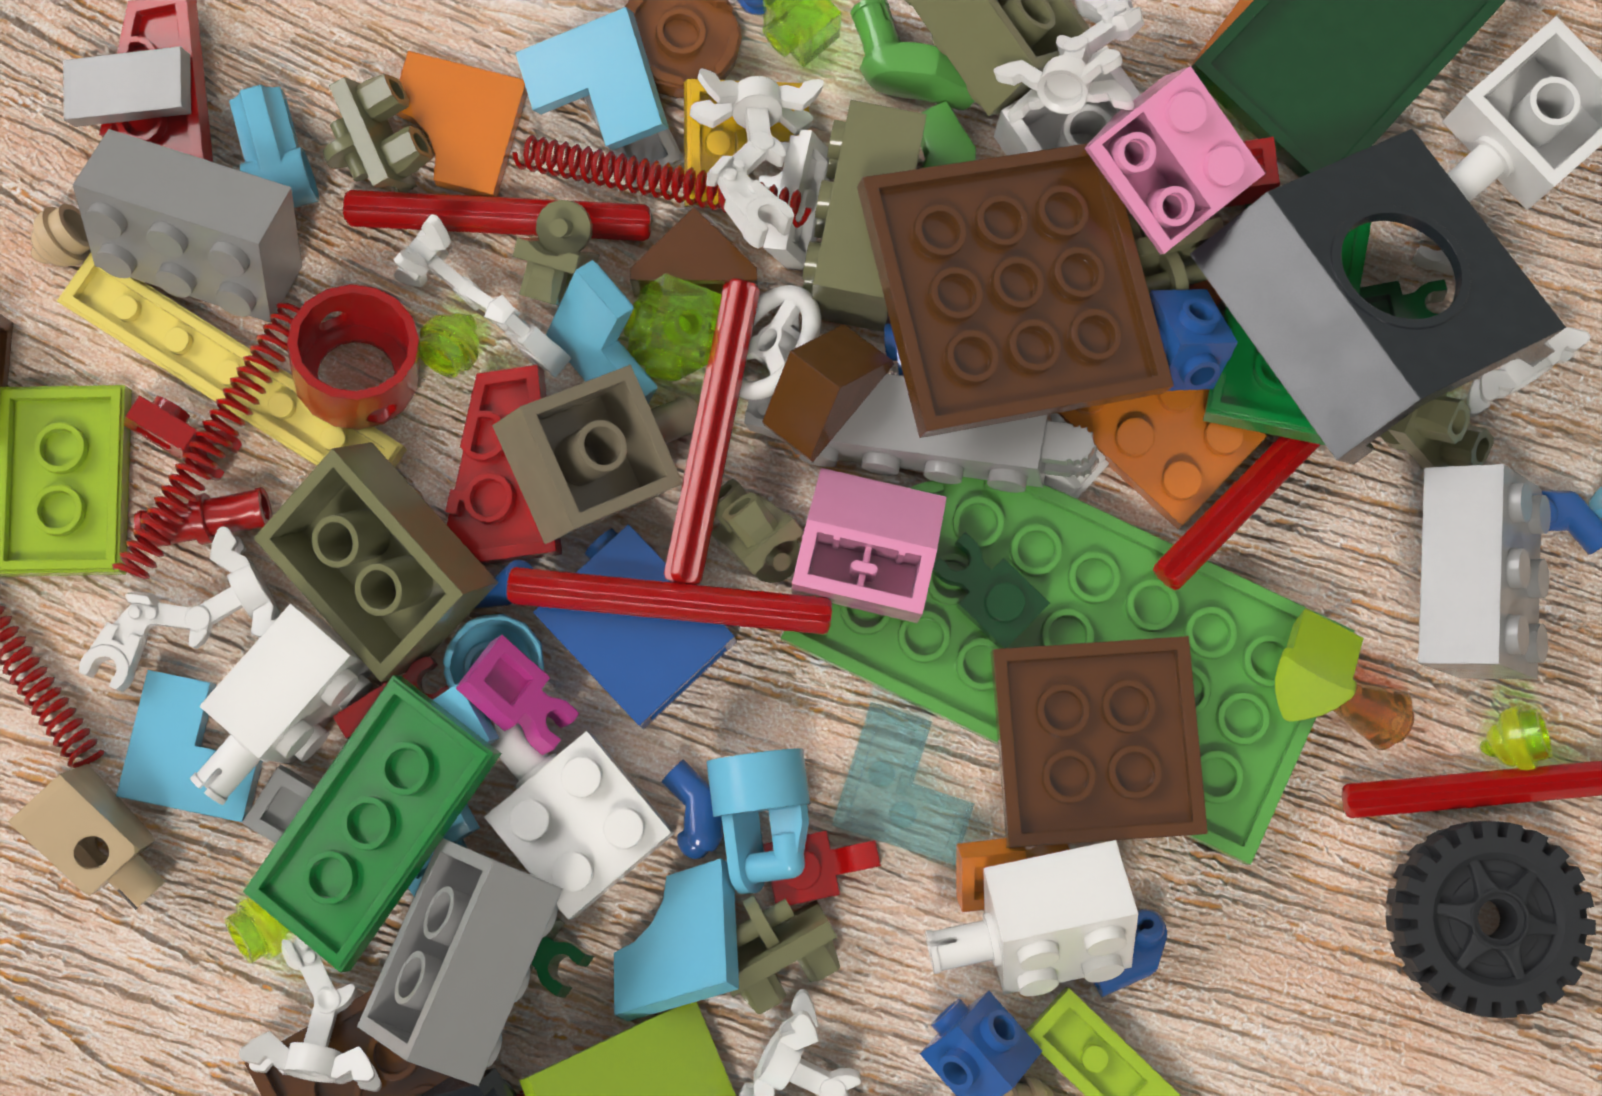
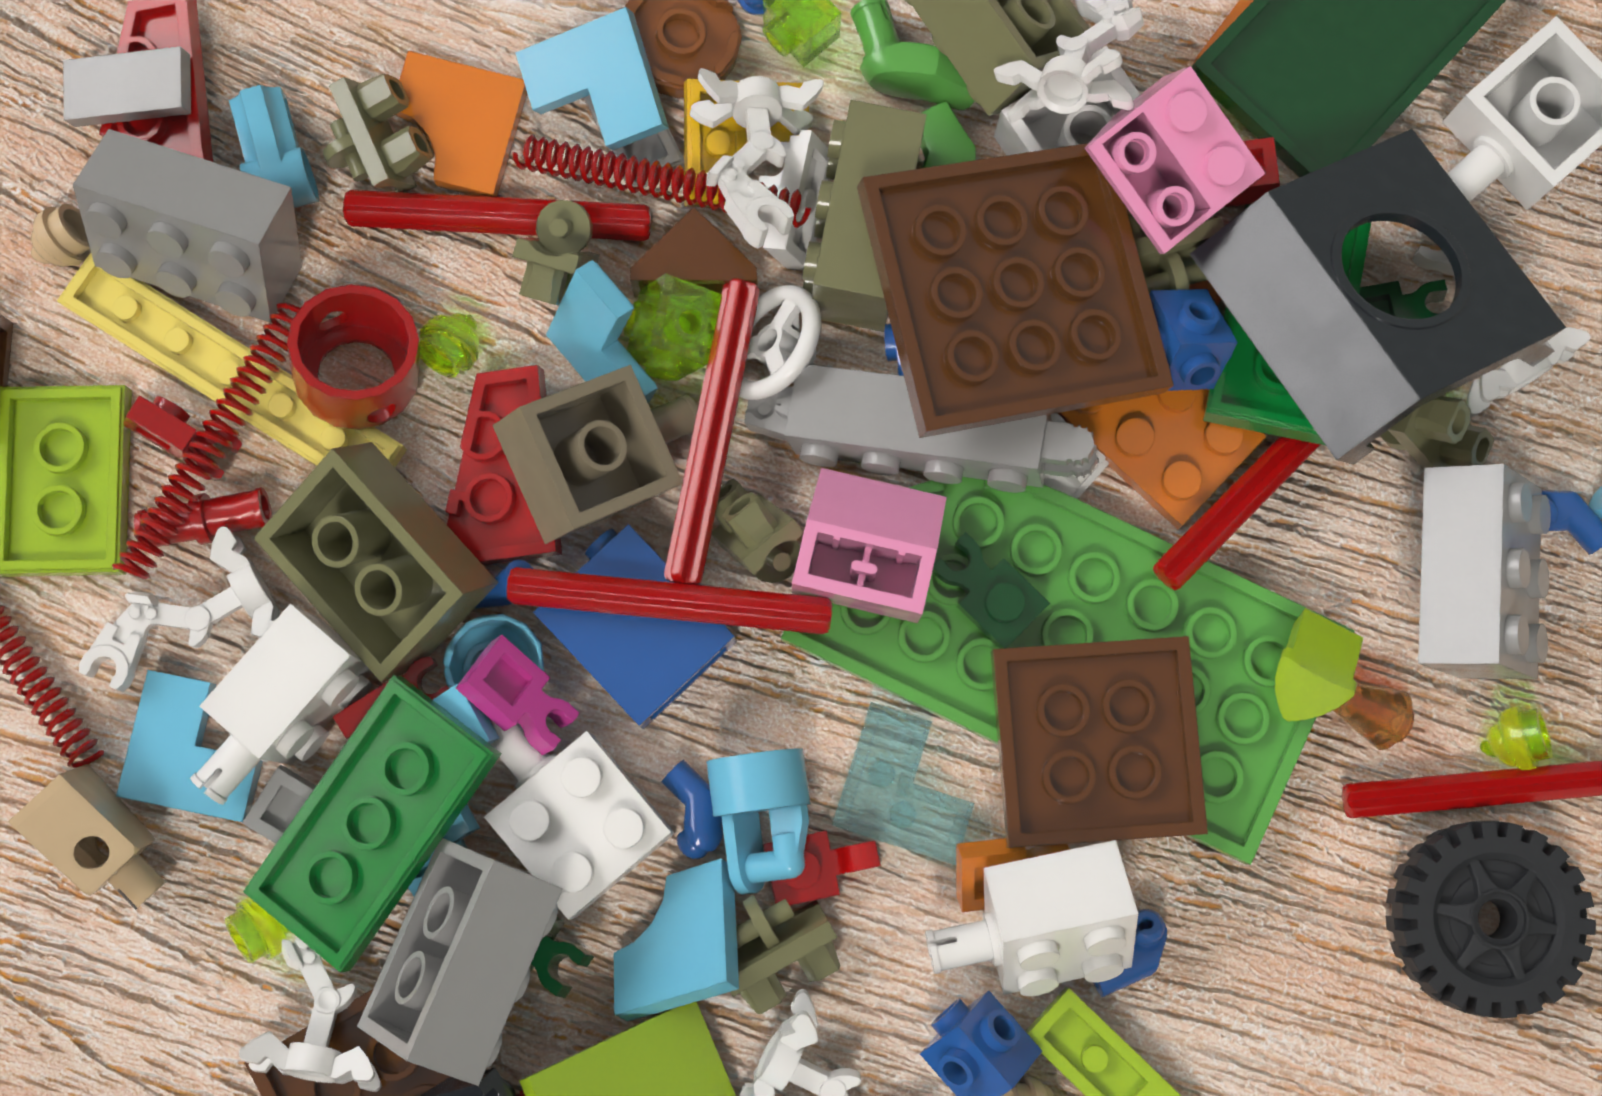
white piece [394,214,571,378] -> none
reddish brown slope [762,324,894,463] -> none

